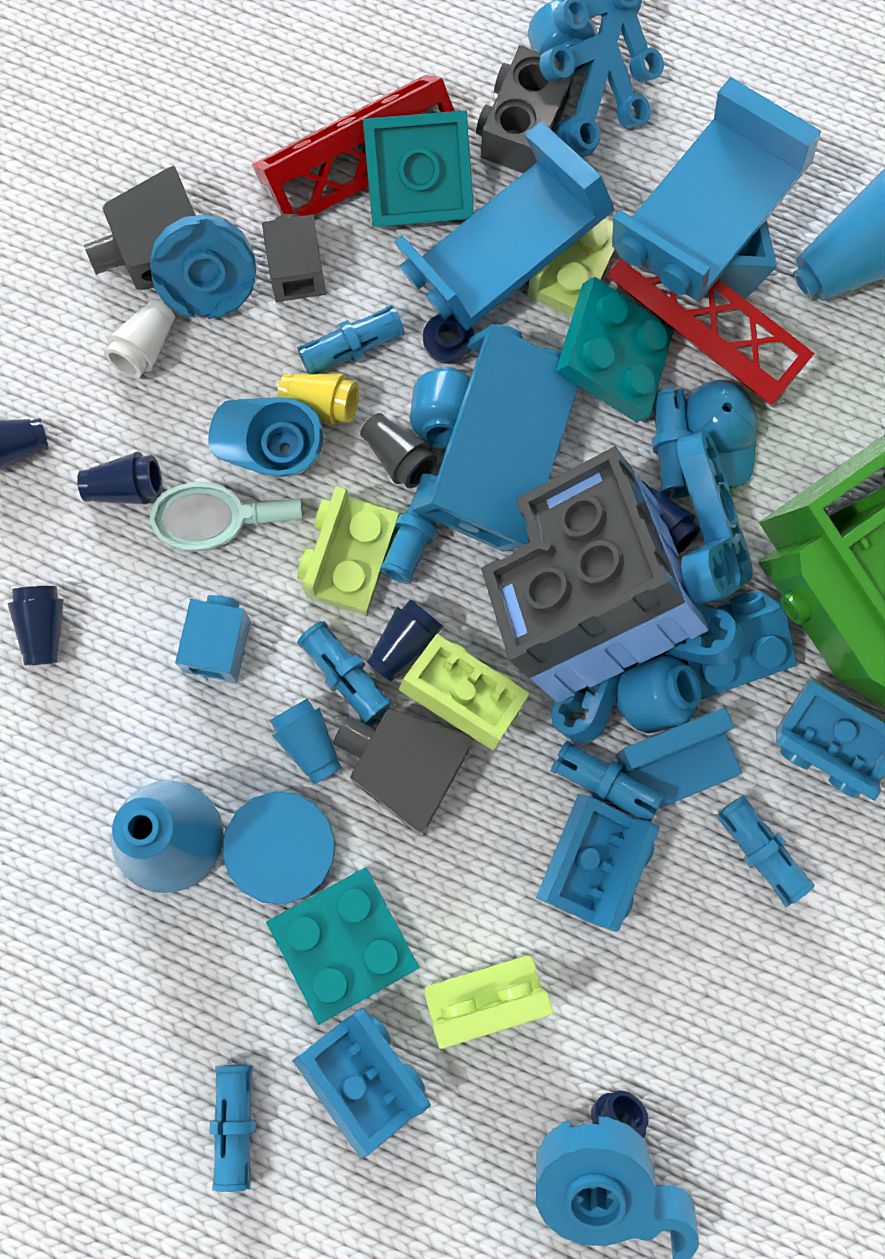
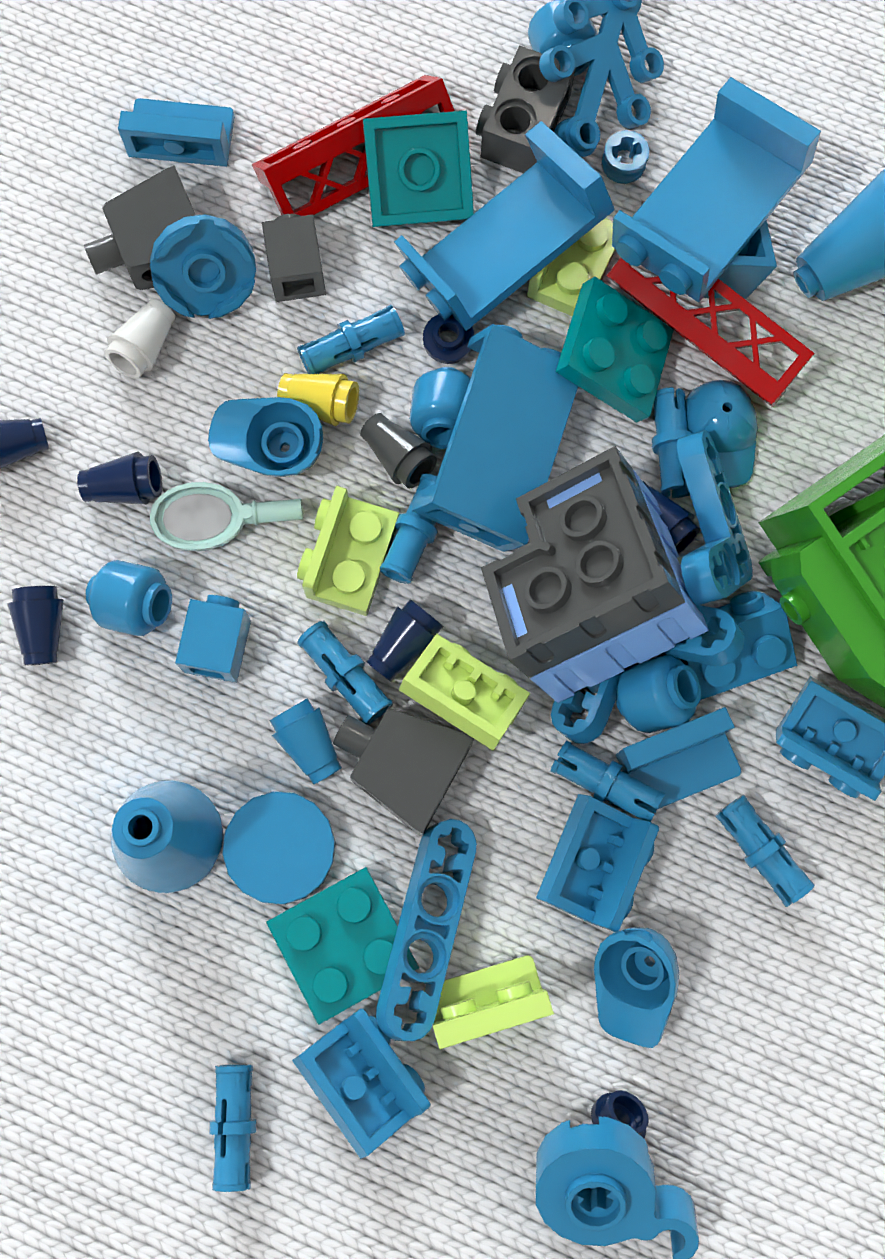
none -> dark azure head [86,560,172,636]
none -> dark azure panel [118,98,235,167]
none -> dark azure beam [376,819,477,1041]
none -> dark azure cap [594,927,679,1048]
none -> dark azure bush [601,130,650,184]

